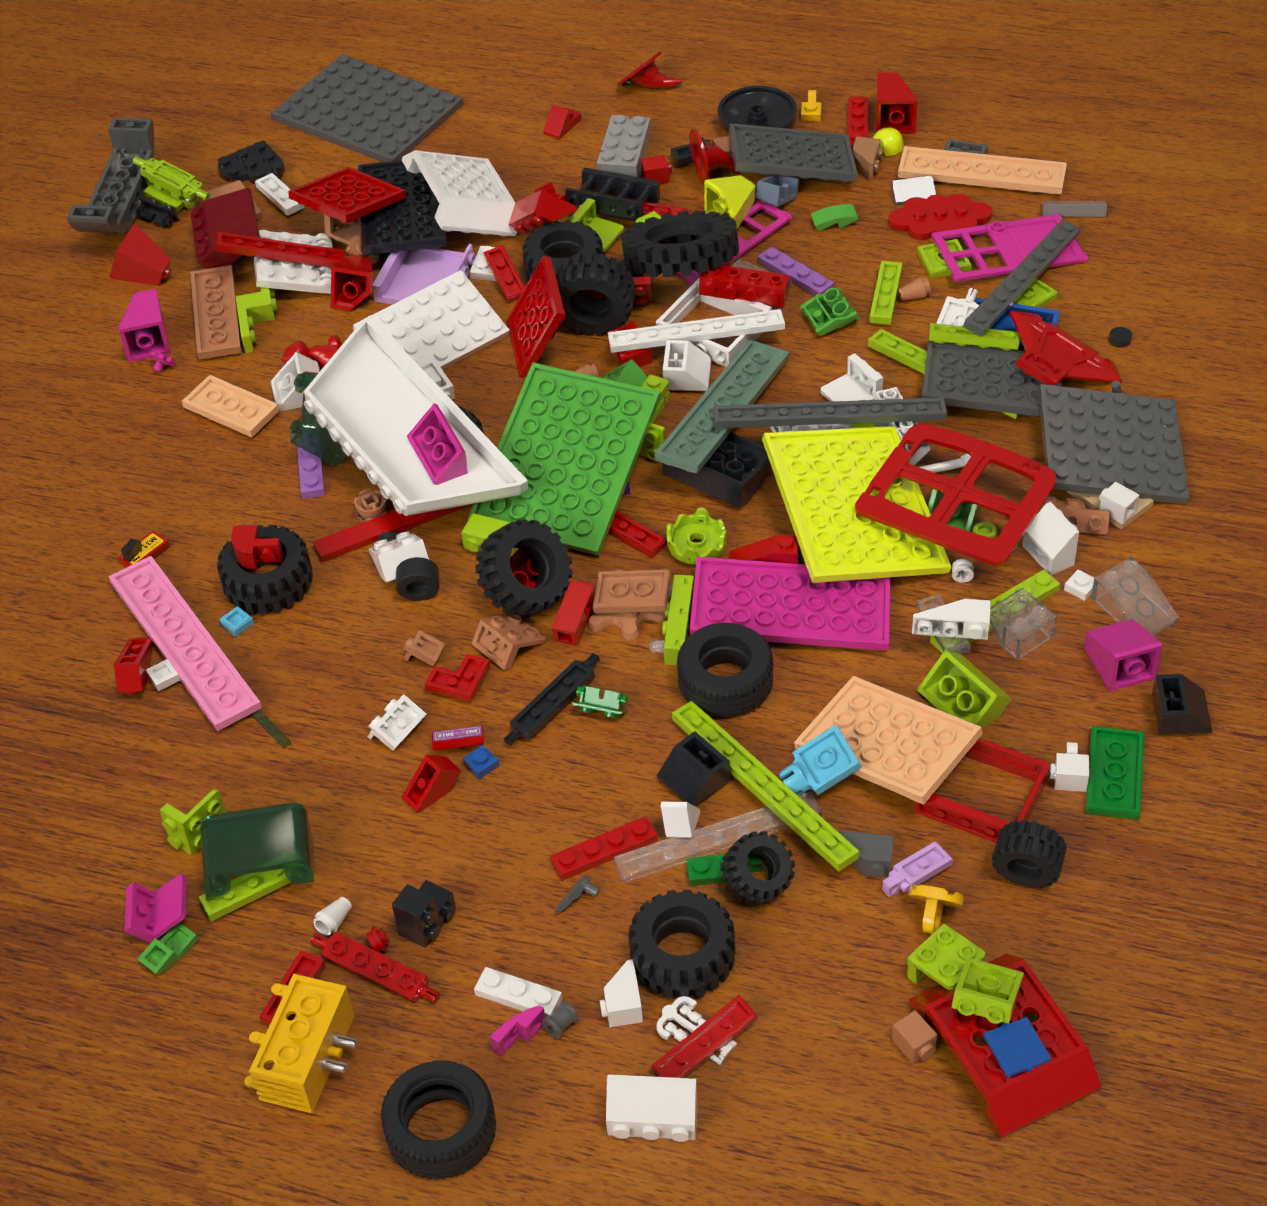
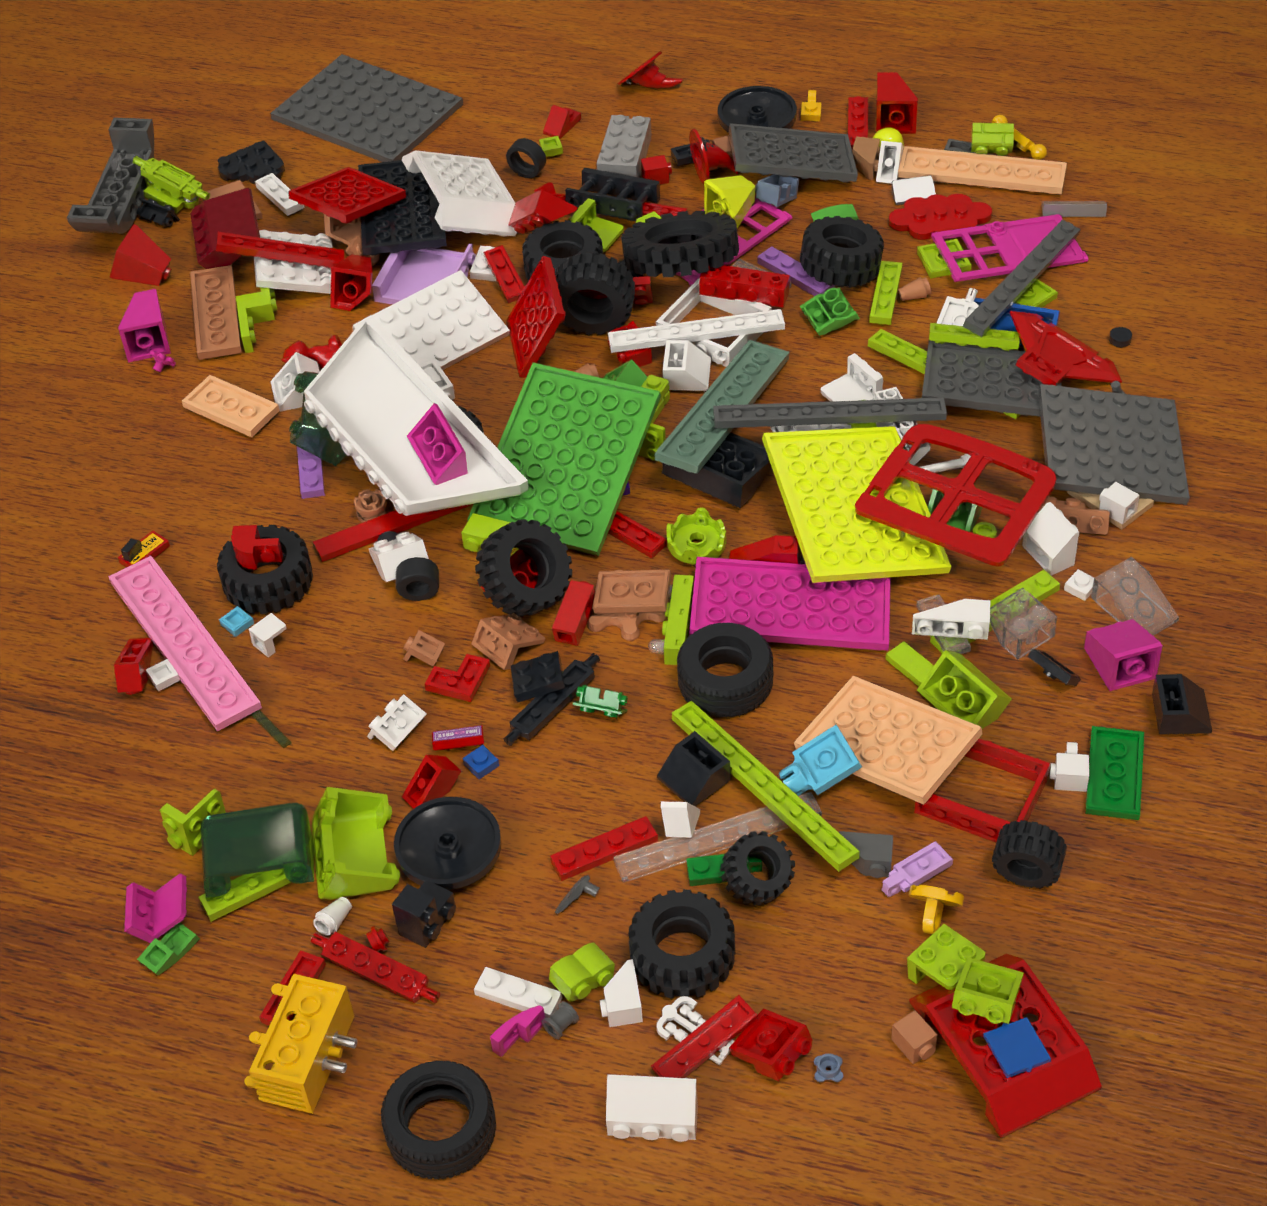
white bush [952,559,974,583] -> none
none -> white panel [249,613,286,657]
none -> lime windscreen [312,787,400,900]
none -> black dish [394,797,501,890]
none -> black tyre [506,138,546,178]
none -> black plate [511,651,565,703]
none -> lime plate [539,136,563,157]
none -> lime brick [549,943,615,1002]
none -> red plate [729,1008,813,1081]
none -> black tyre [800,216,884,288]
none -> sand blue plate [814,1053,843,1082]
none -> white slope [876,141,904,184]
none -> lime tile [886,642,934,687]
none -> lime brick [971,123,1014,156]
none -> yellow plate [992,115,1047,160]
none -> black plate [1028,649,1081,686]

